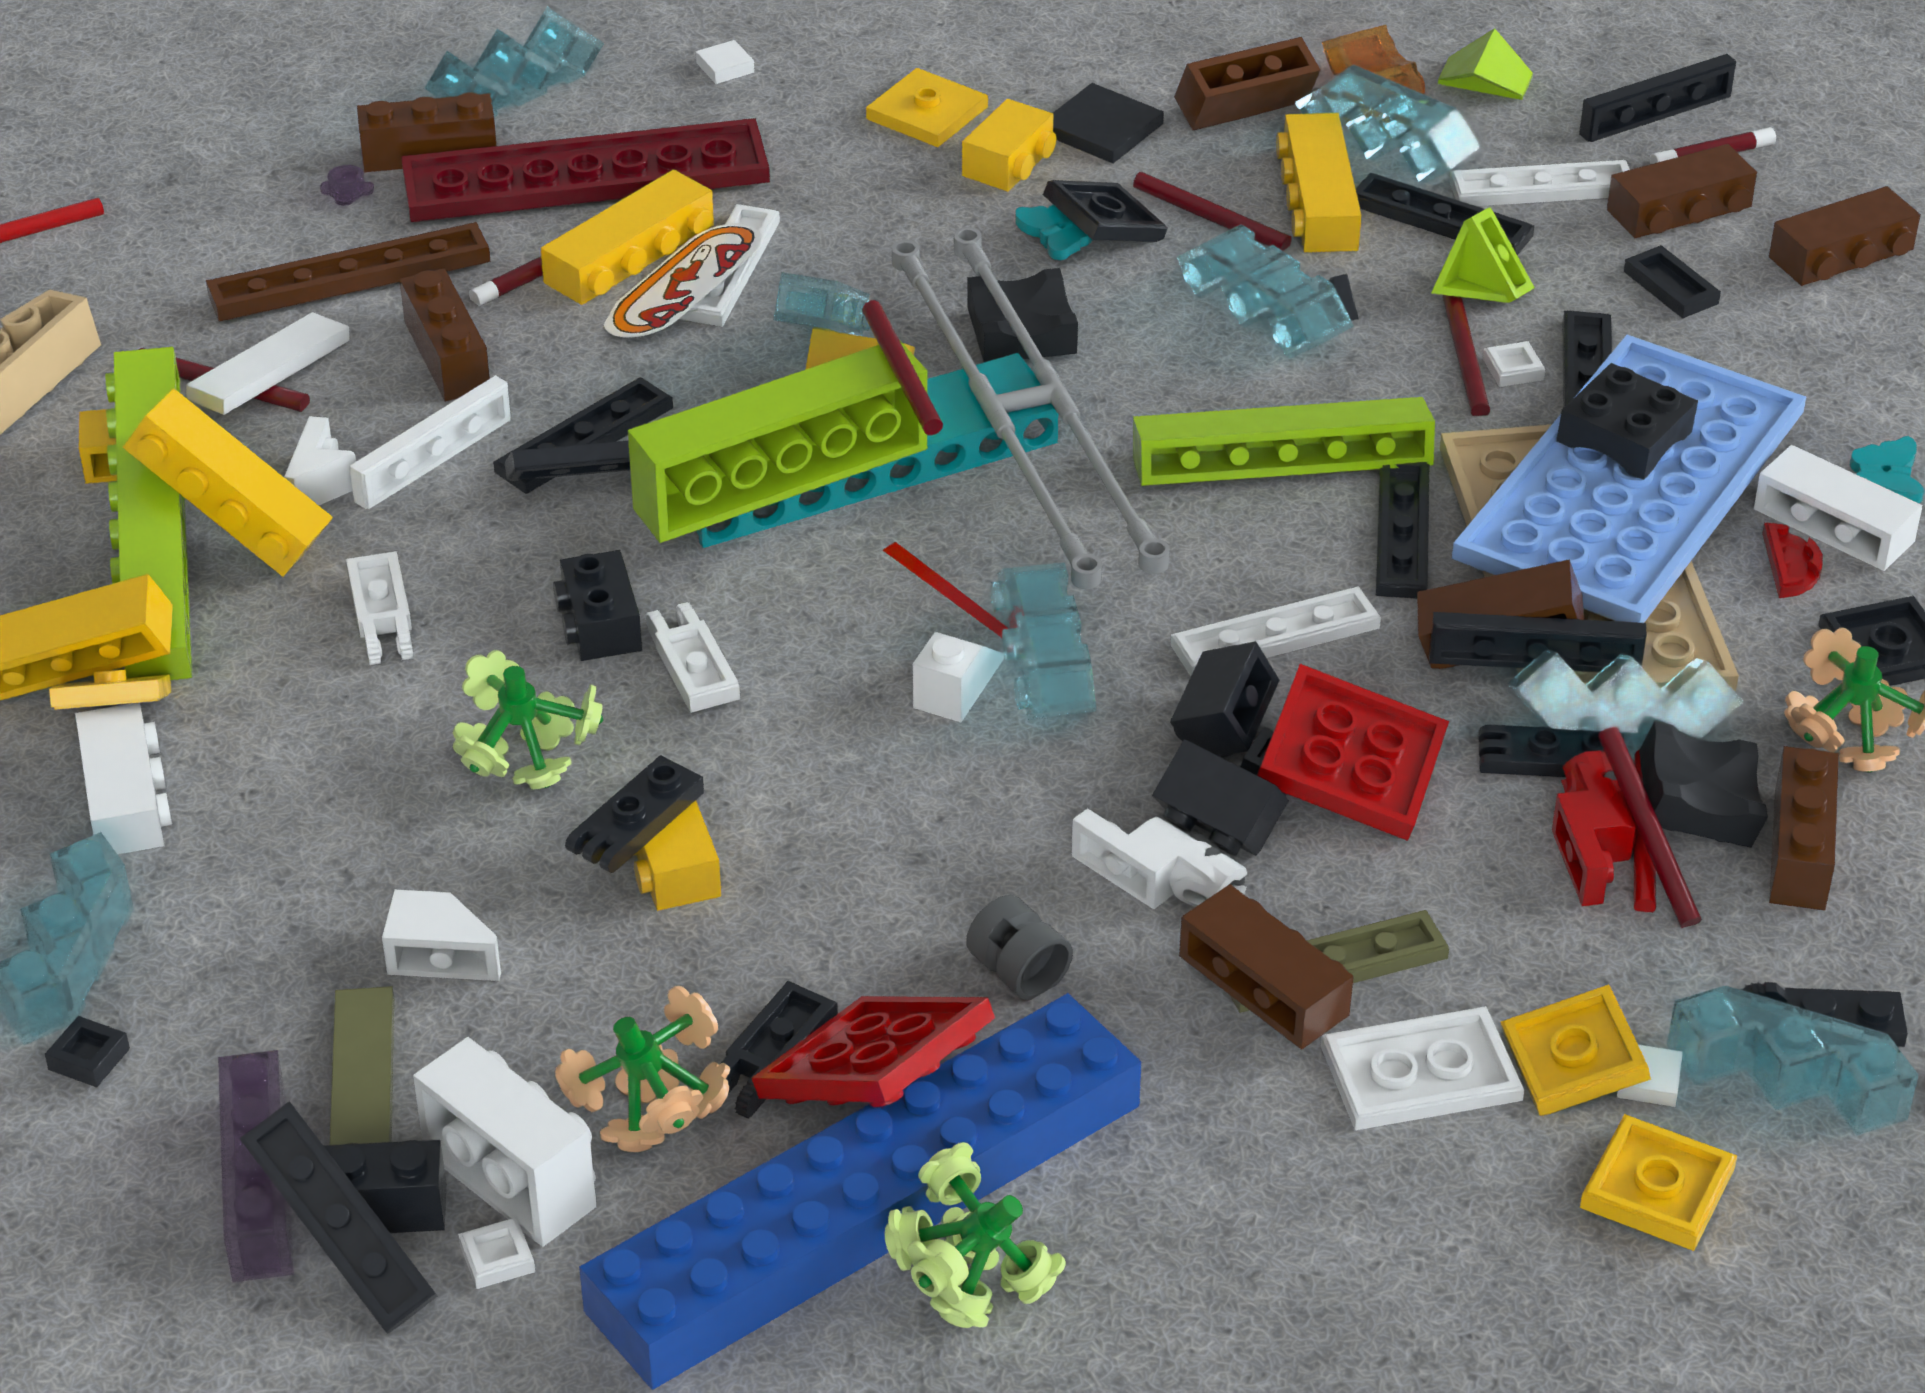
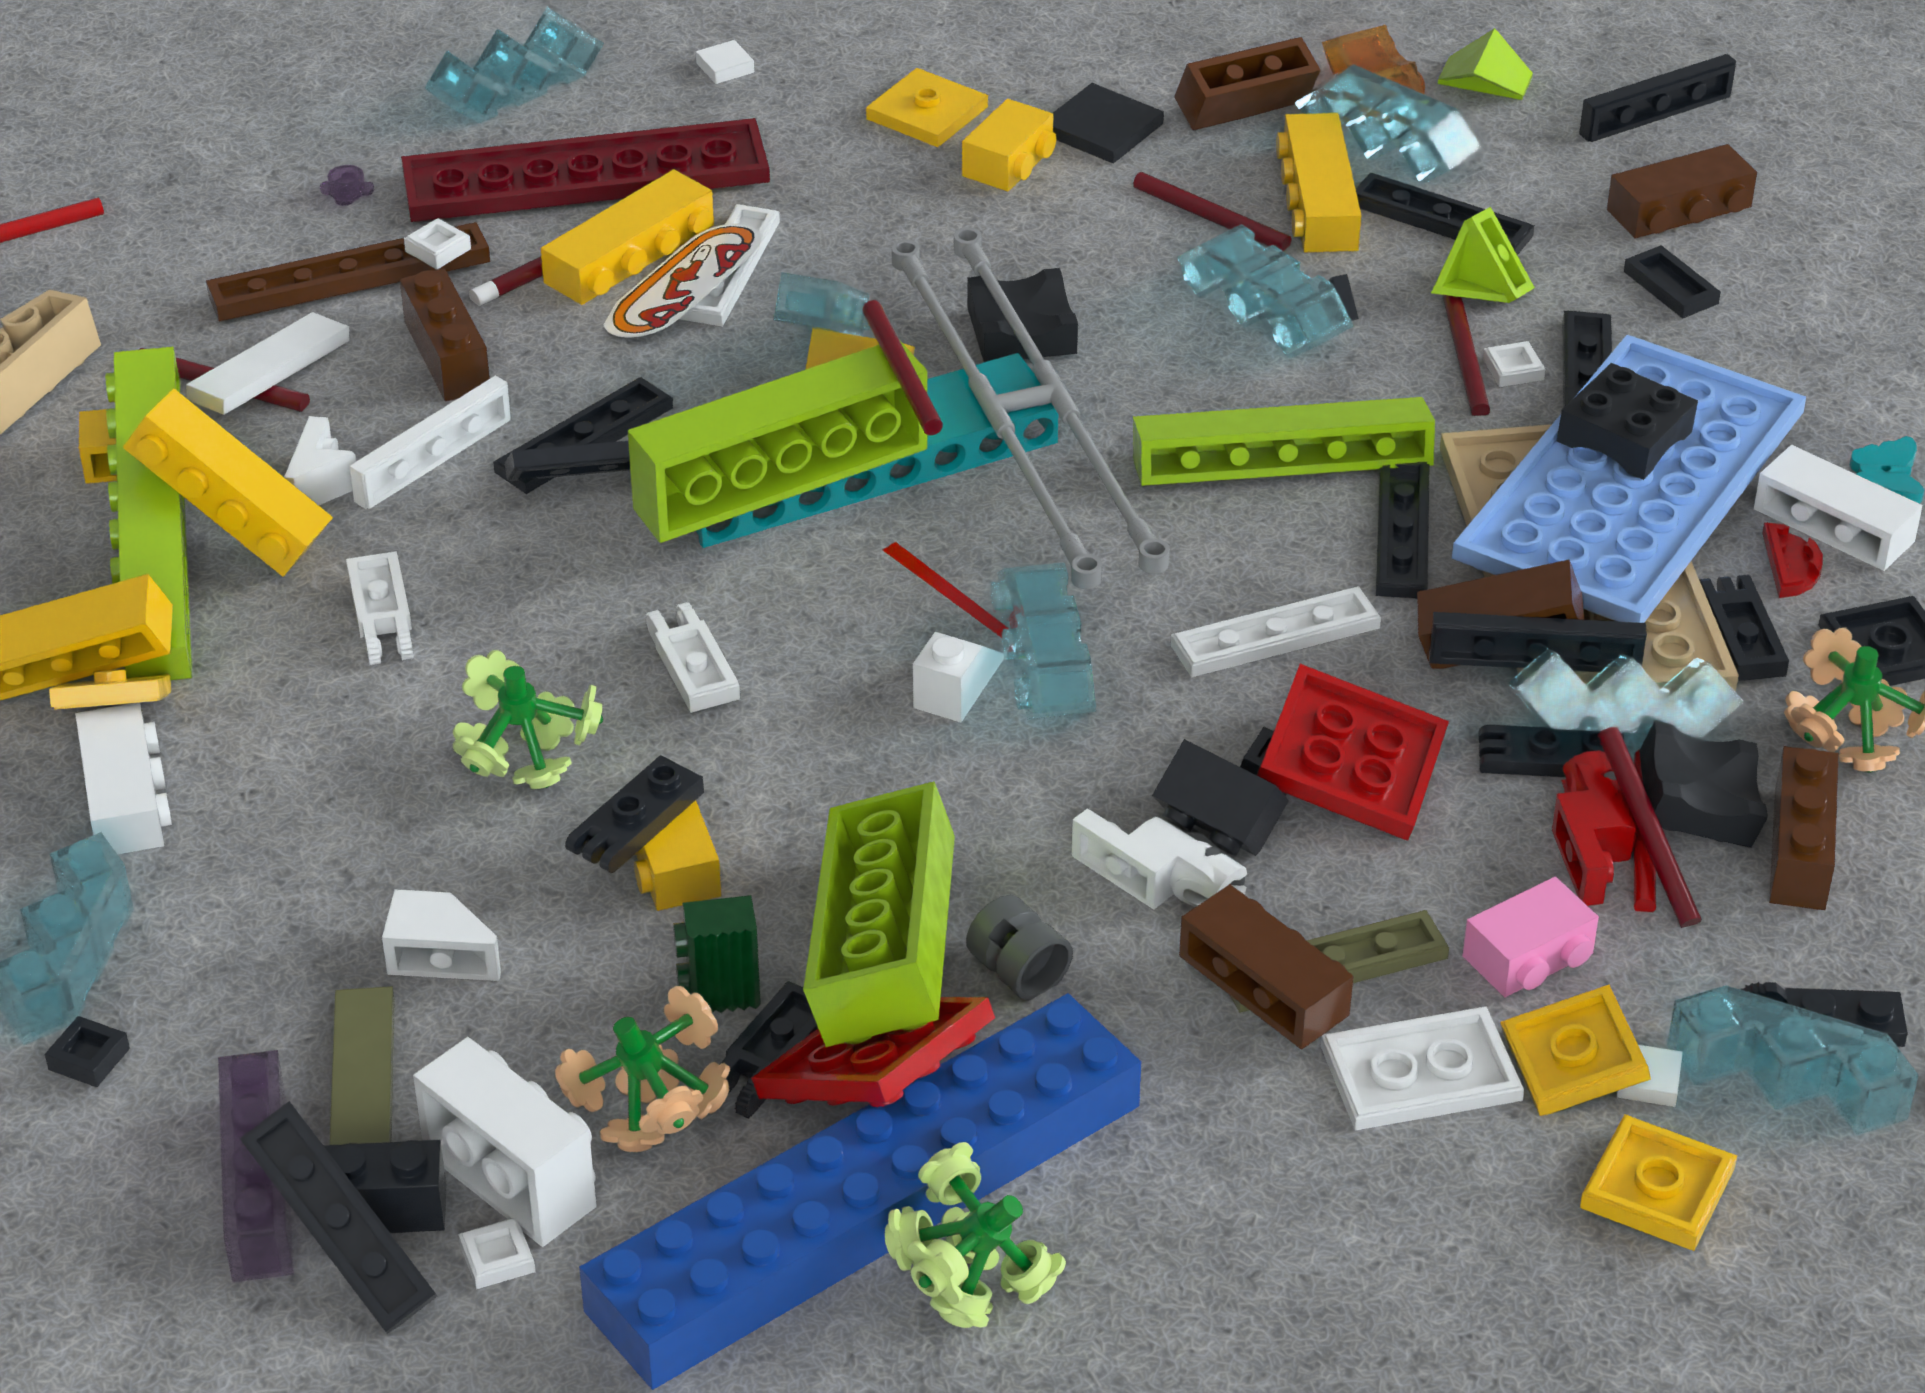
reddish brown brick [357,92,497,173] -> none
black brick [553,550,642,661] -> none
teal animal [1015,205,1093,260] -> none
black tile [1043,180,1168,242] -> none
black brick [1170,641,1280,757] -> none
white tile [1449,160,1630,206] -> none
bar [1650,127,1776,164] -> none
reddish brown brick [1769,186,1921,286] -> none
none -> white tile [404,218,471,269]
none -> dark green brick [673,895,761,1013]
none -> lime brick [803,781,955,1047]
none -> bright pink brick [1462,876,1599,997]
none -> black hinge [1699,574,1789,681]

